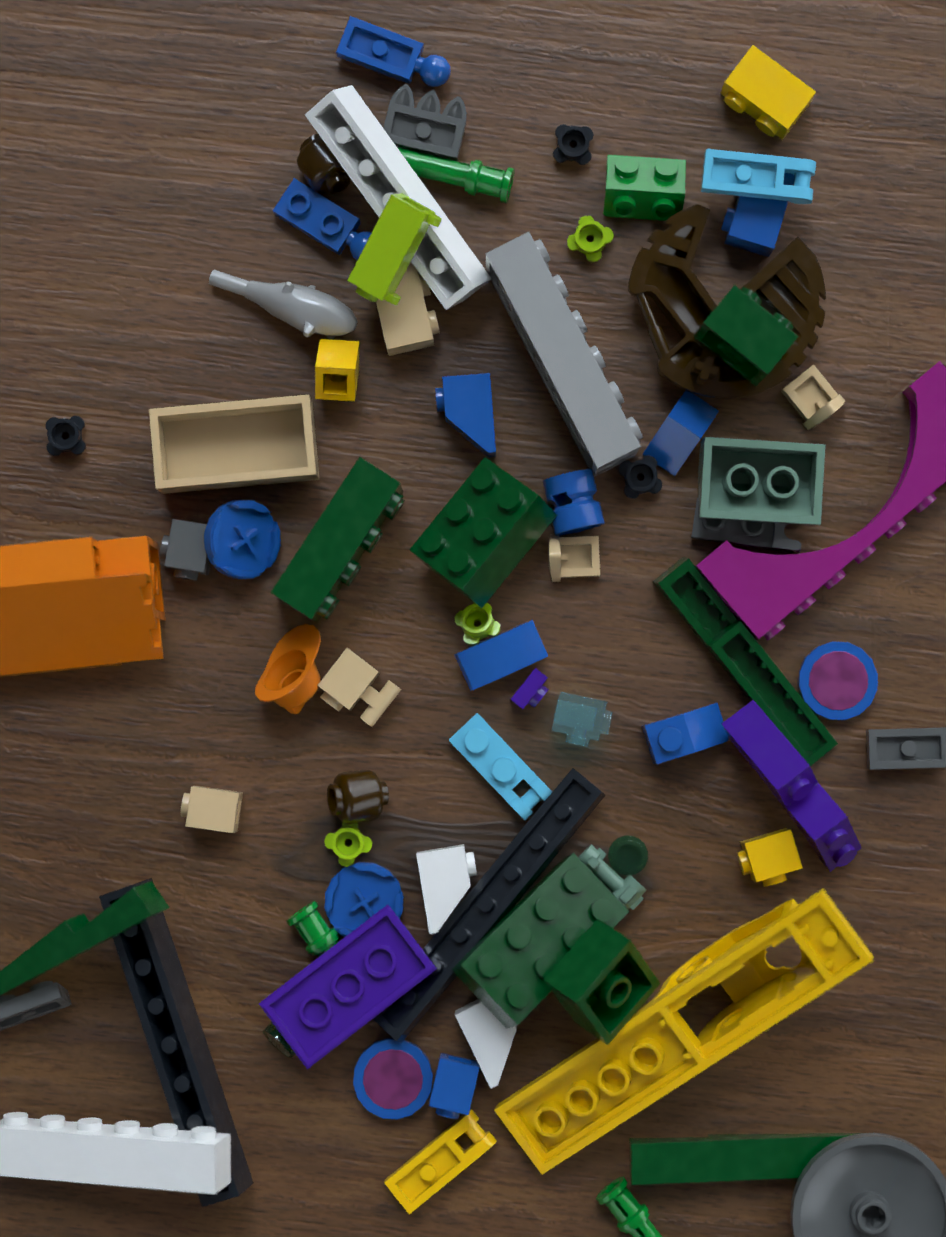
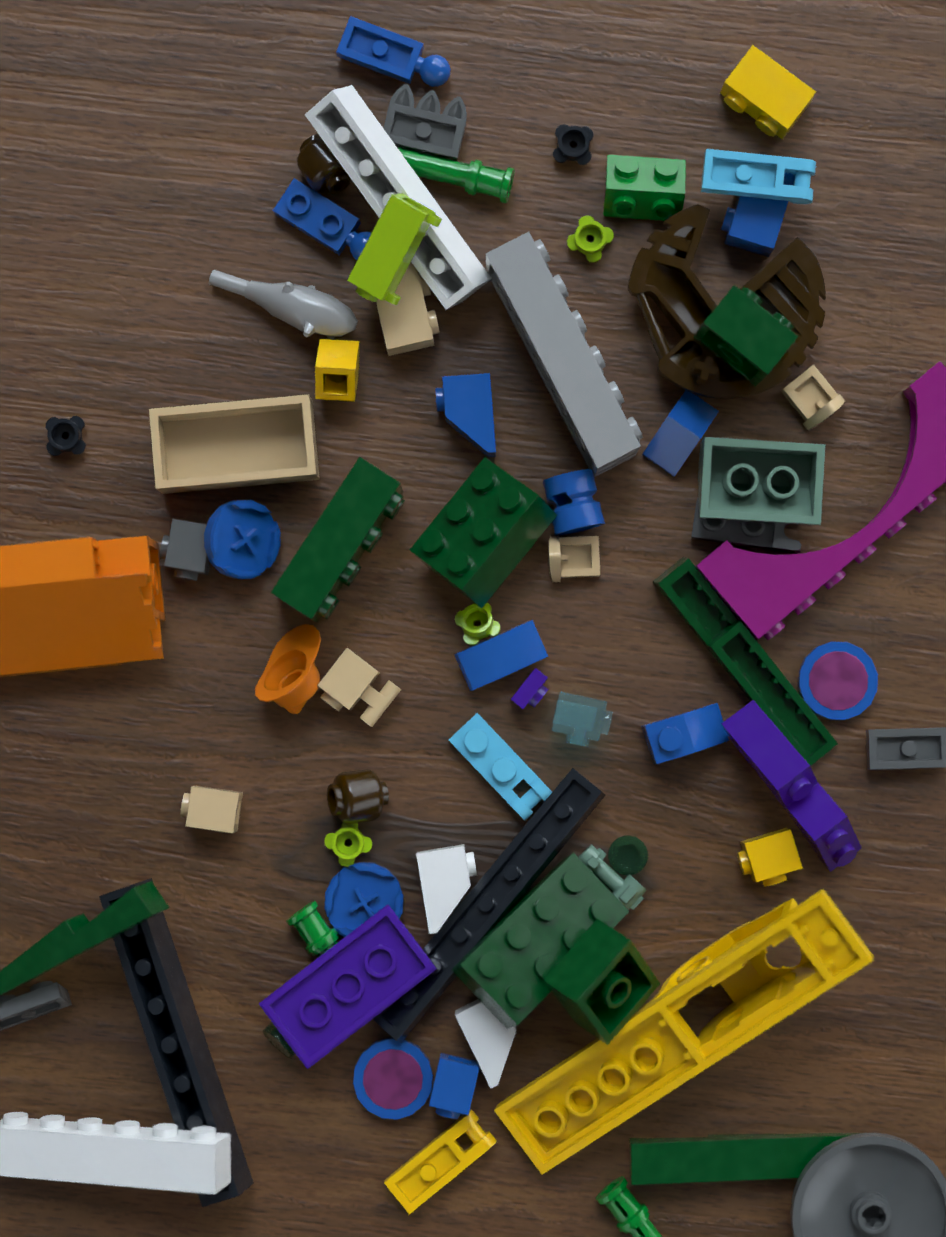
black plate [619,455,662,499] -> none

